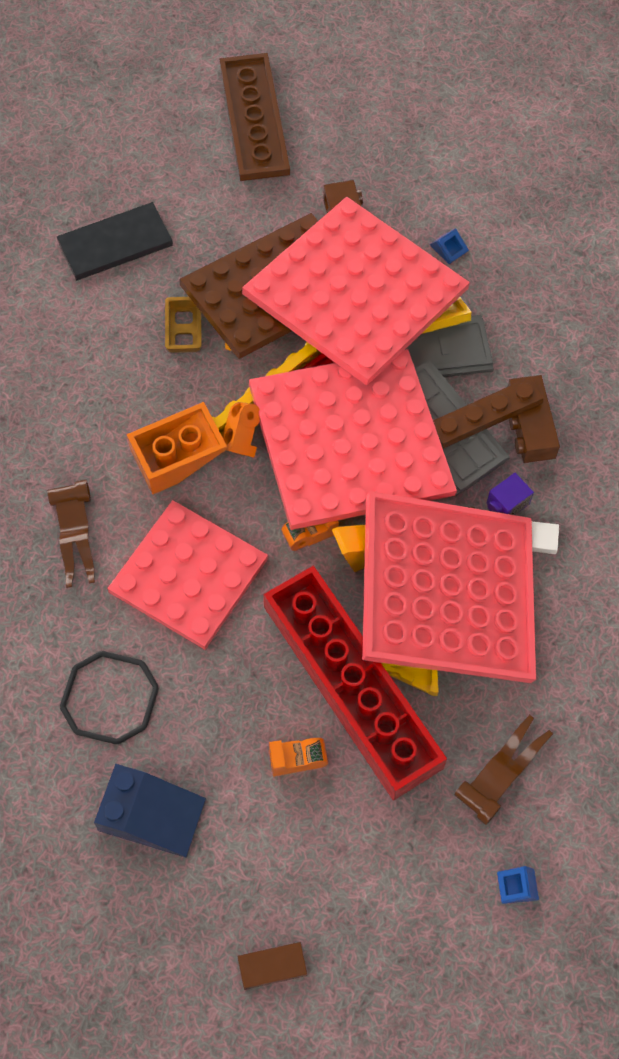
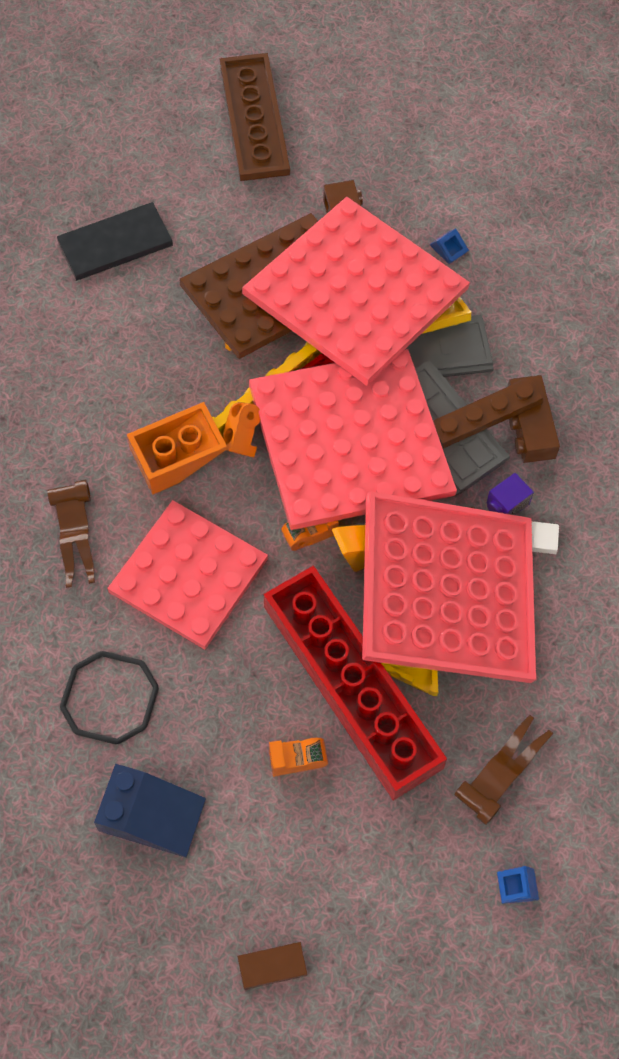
pearl gold piece [165,297,202,353] -> none

